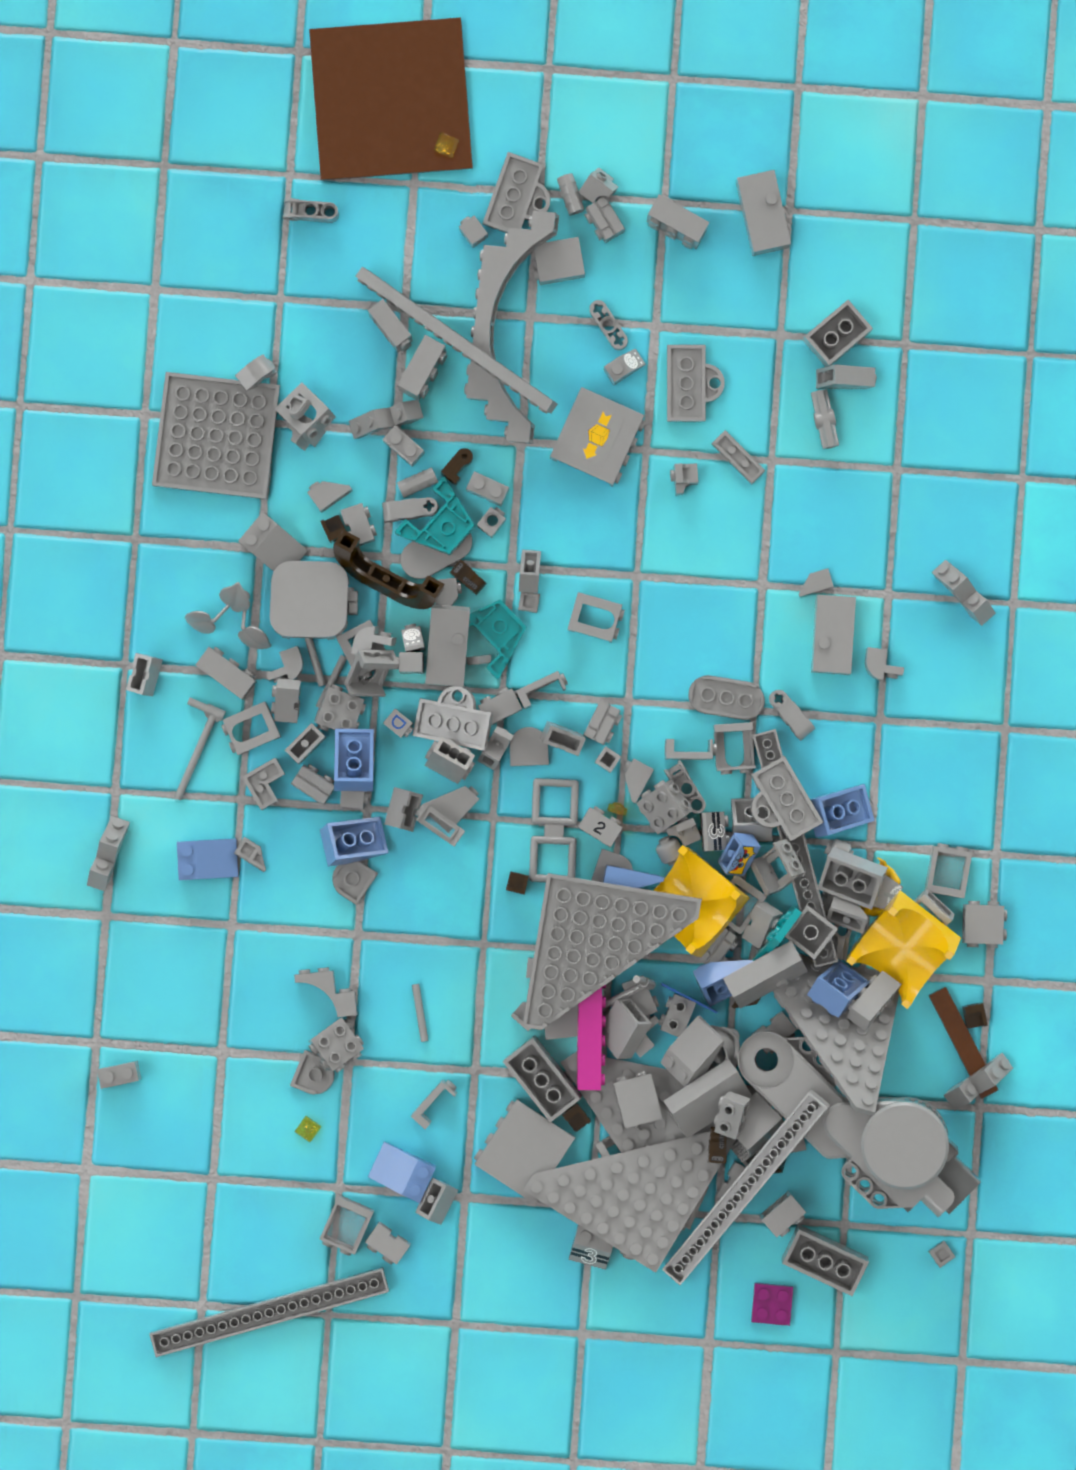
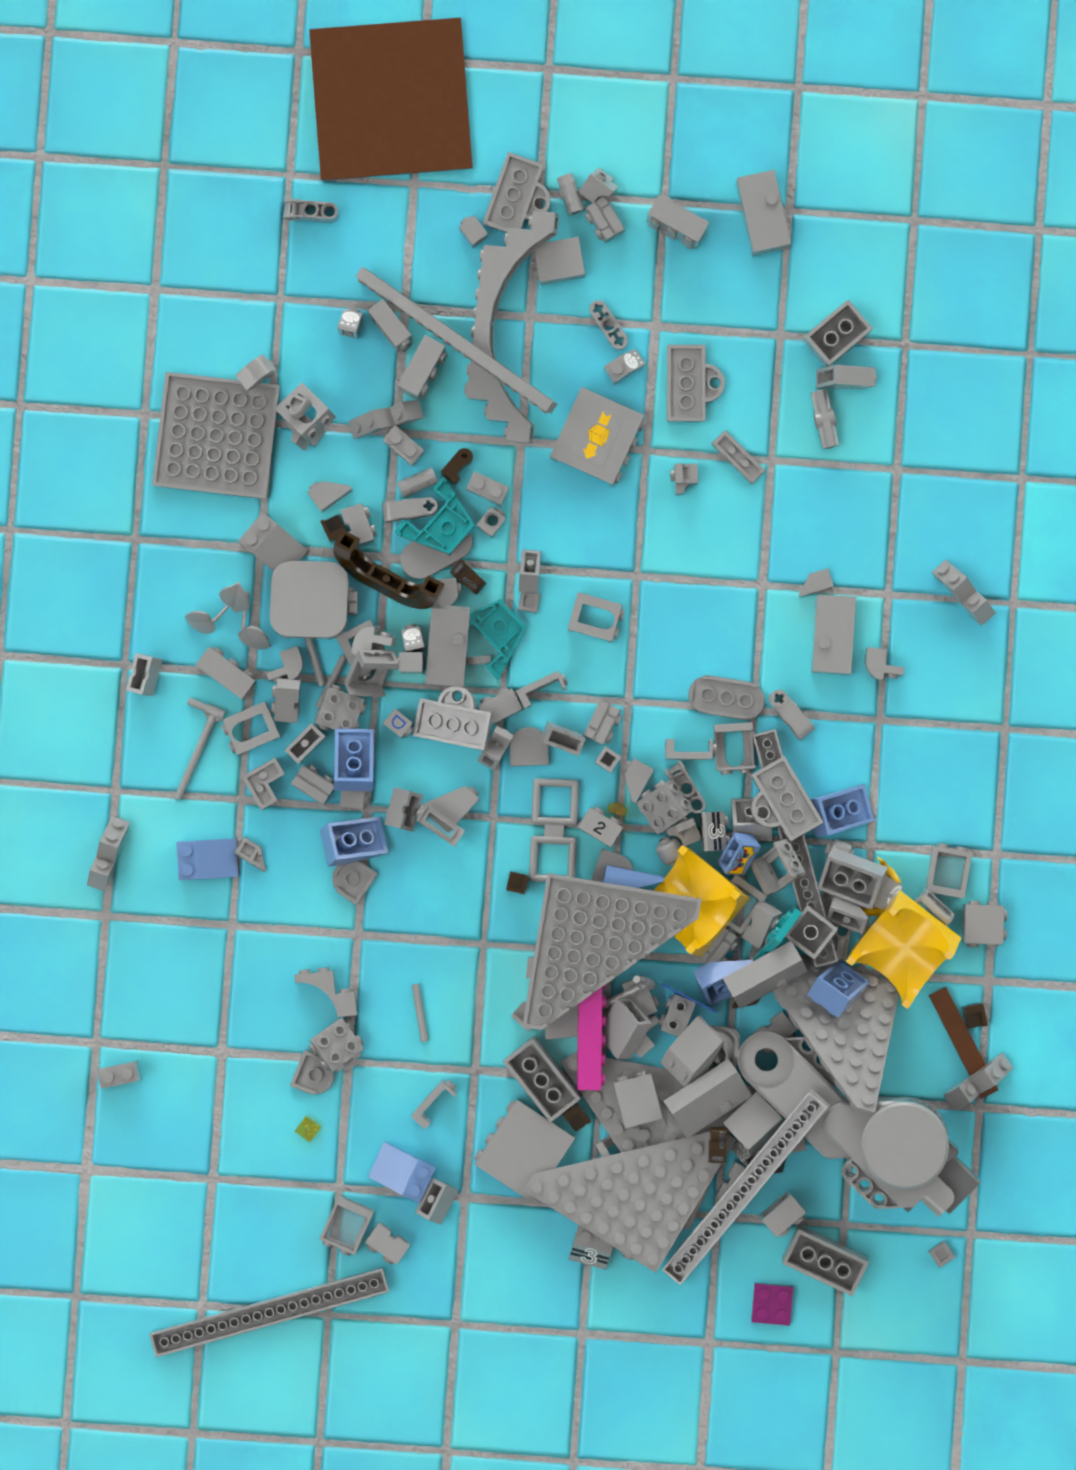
light grey brick [424,736,475,784] -> none
clear yellow tile [434,132,459,158] -> none
light grey brick [714,1091,751,1140] -> none
light grey brick [847,971,901,1031] -> none
none -> light grey slope [337,308,363,339]

